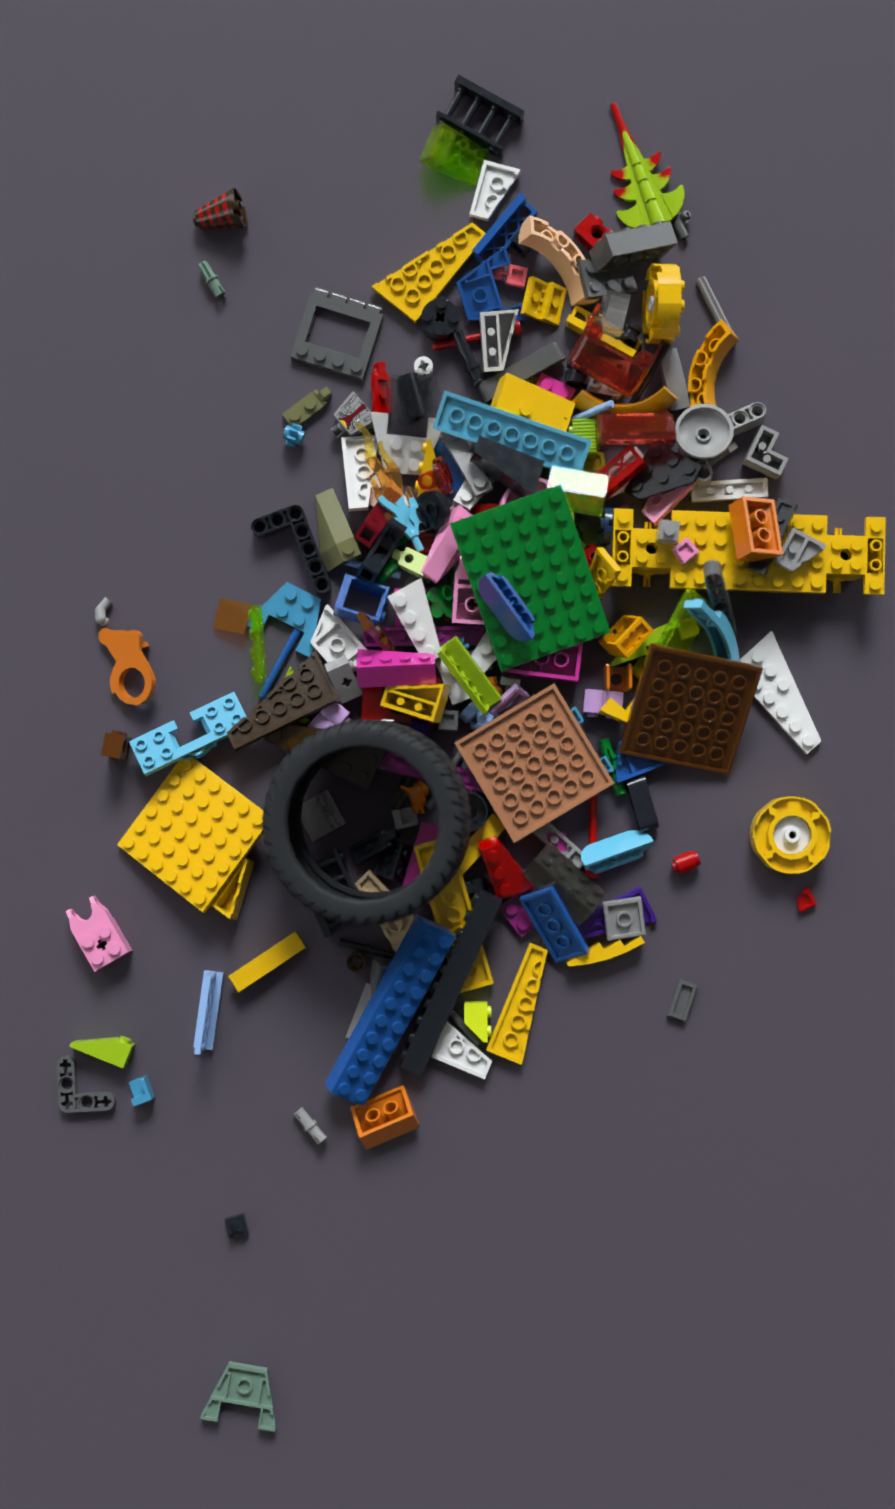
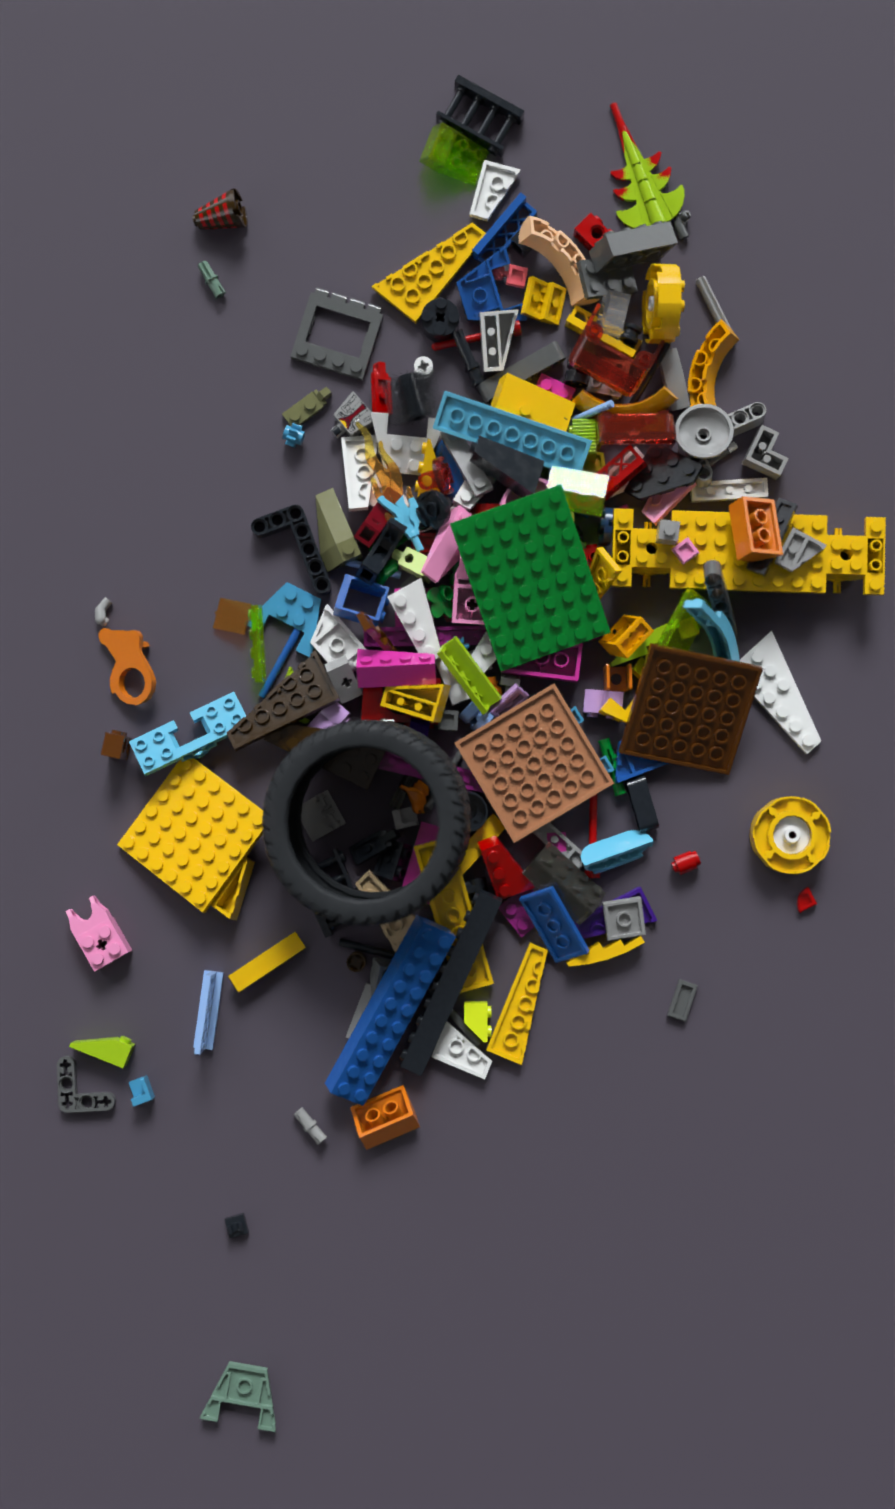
blue brick [478,572,535,641] -> none

